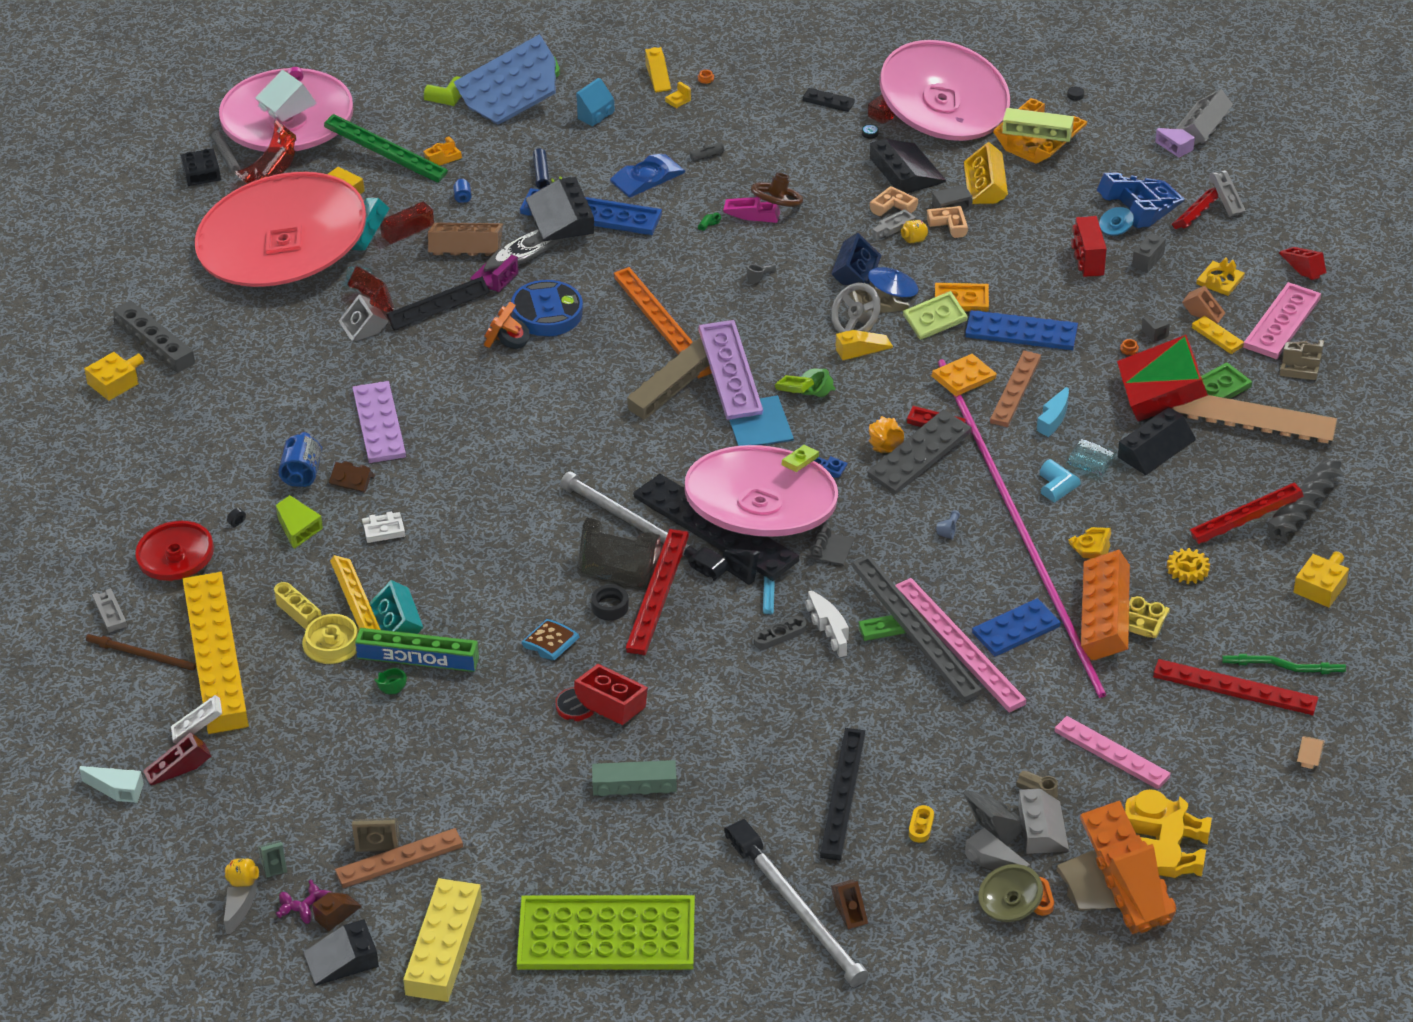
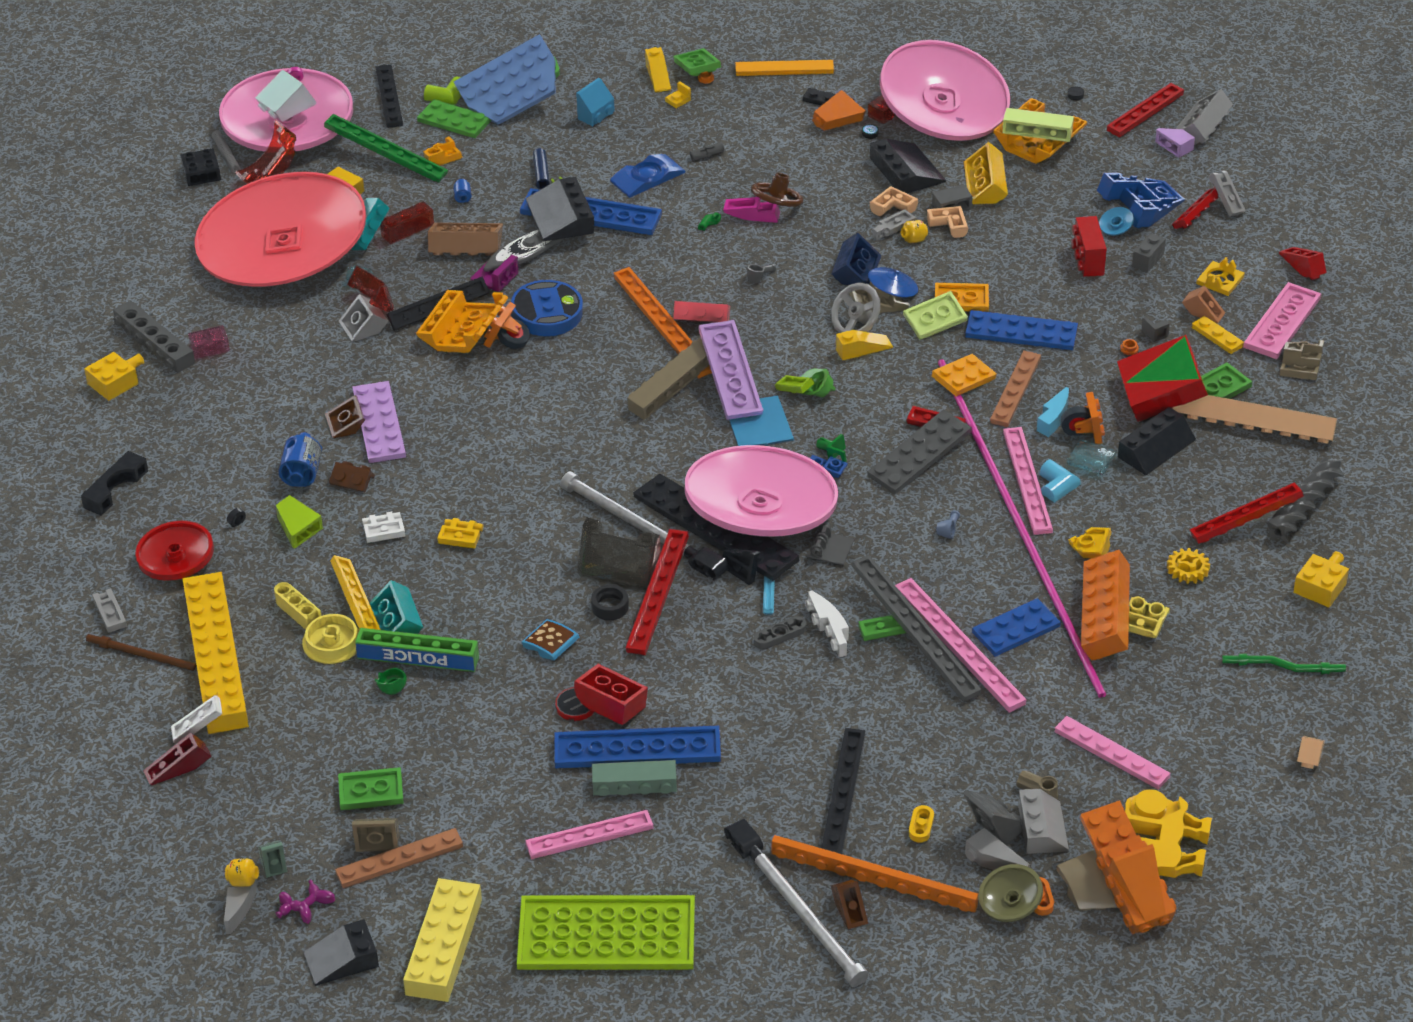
light aqua slope [79,766,144,803] -> none
reddish brown slope [312,892,362,931] -> none
lime plate [781,445,819,472] -> none
light orange hair [868,416,904,453] -> none
red plate [1153,659,1318,716] -> none
none -> black arch [81,451,148,516]
none -> clear pink brick [188,325,230,359]
none -> reddish brown slope [325,395,365,439]
none -> bright green plate [338,767,404,810]
none -> black plate [375,64,403,128]
none -> light orange slope [416,290,508,353]
none -> bright green plate [417,100,491,138]
none -> yellow plate [437,518,484,549]
none -> bright pink tile [525,810,654,859]
none -> blue plate [555,726,721,768]
none -> coral brick [673,301,730,323]
none -> bright green plate [674,48,721,76]
none -> light orange tile [735,60,834,76]
none -> orange plate [772,835,978,913]
none -> orange slope [812,90,866,131]
none -> green bracket [816,434,847,463]
none -> bright pink tile [1003,427,1053,535]
none -> plate [1060,392,1105,444]
none -> red plate [1106,83,1184,138]

